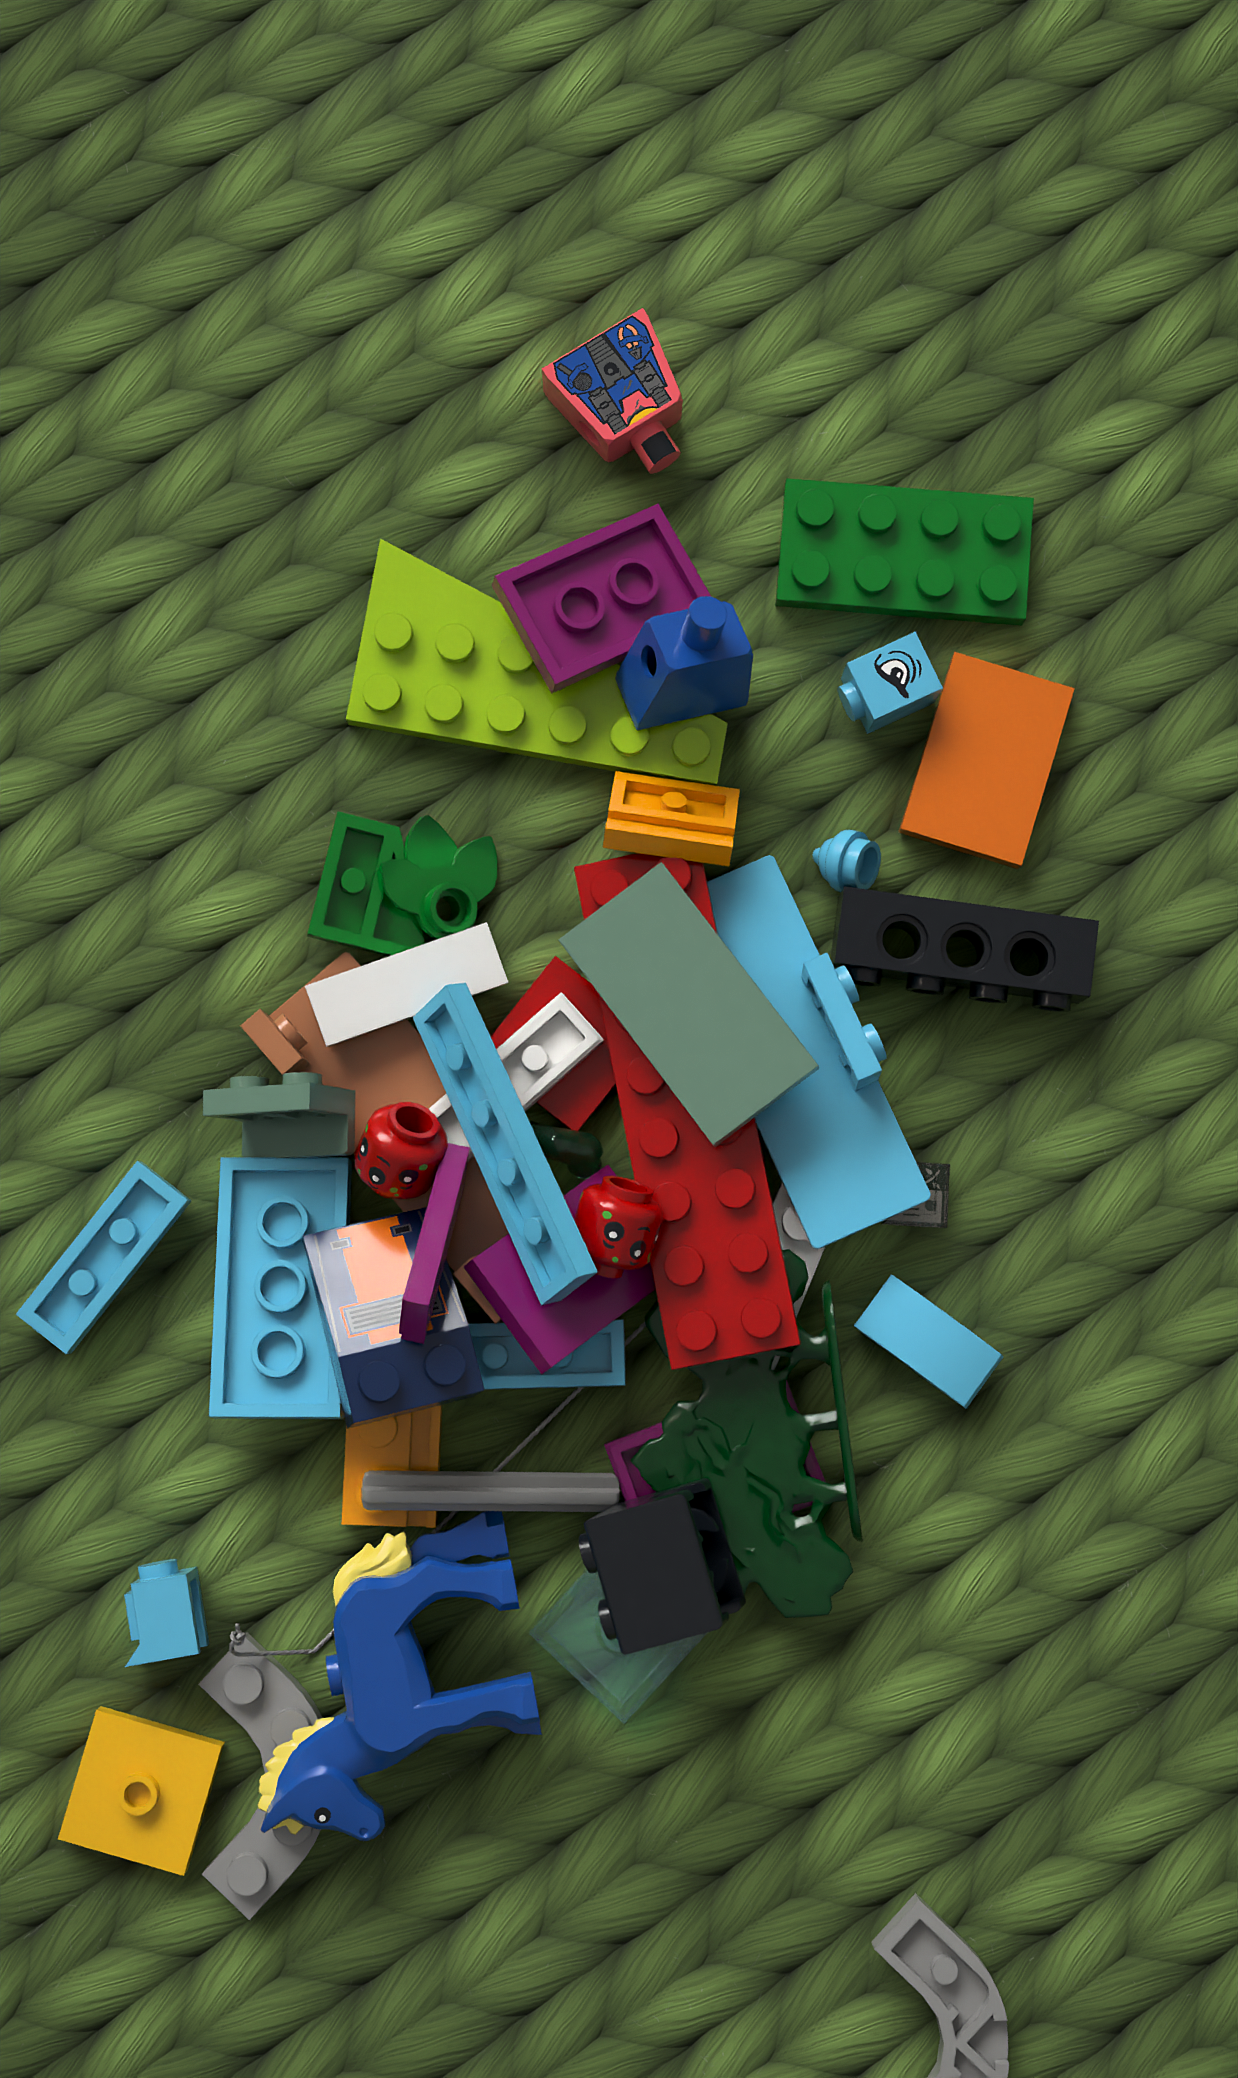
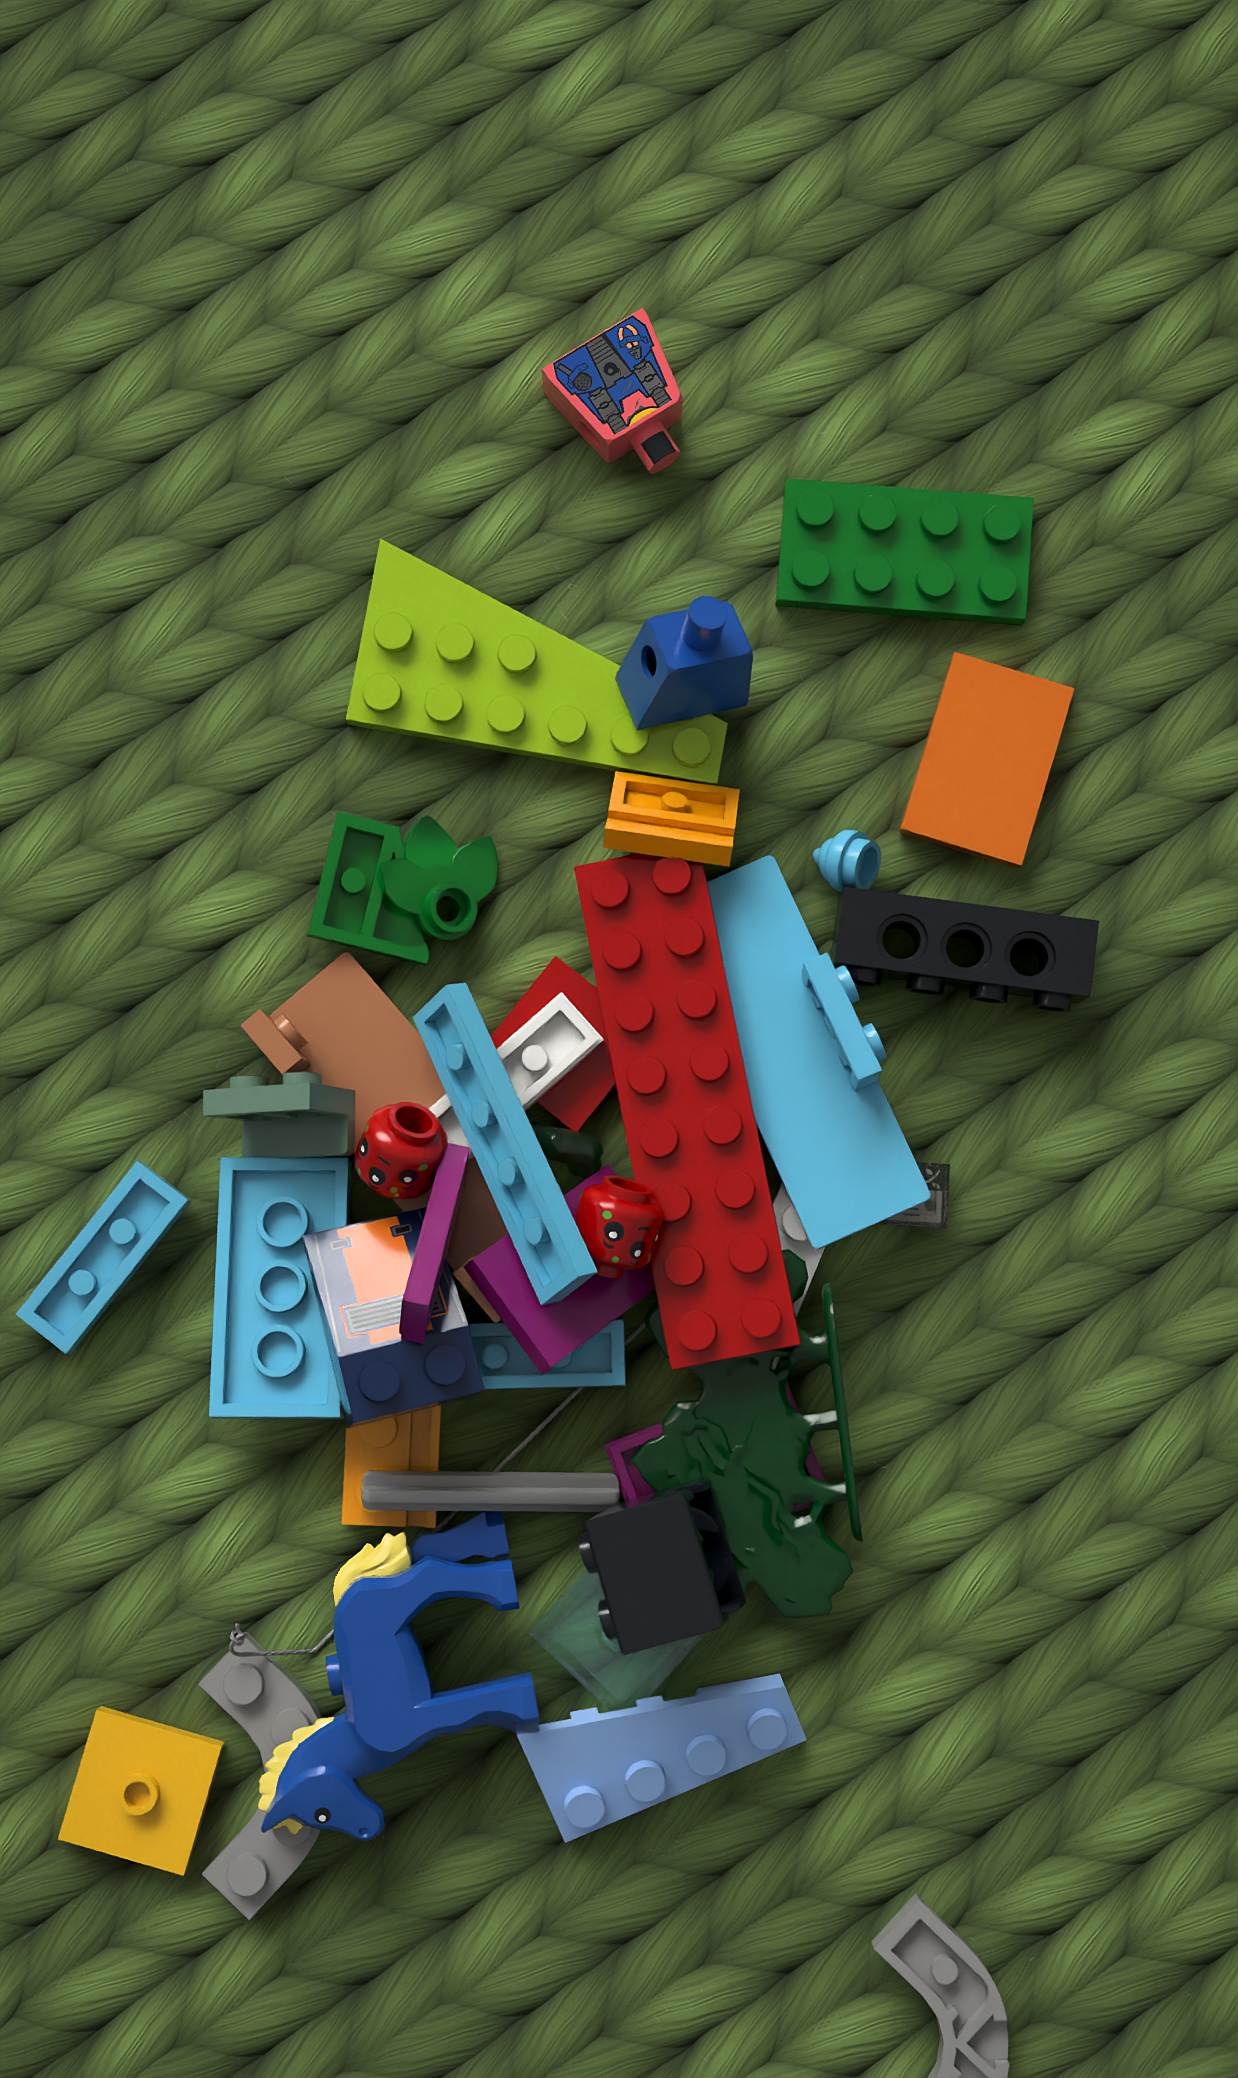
medium azure window [124,1559,209,1667] -> none
white tile [305,922,508,1047] -> none
magenta plate [492,504,711,694] -> none
sand green tile [558,862,819,1147] -> none
medium azure brick [838,632,943,734] -> none
medium azure slope [854,1274,1003,1409] -> none
none -> light blue wing [514,1673,807,1843]

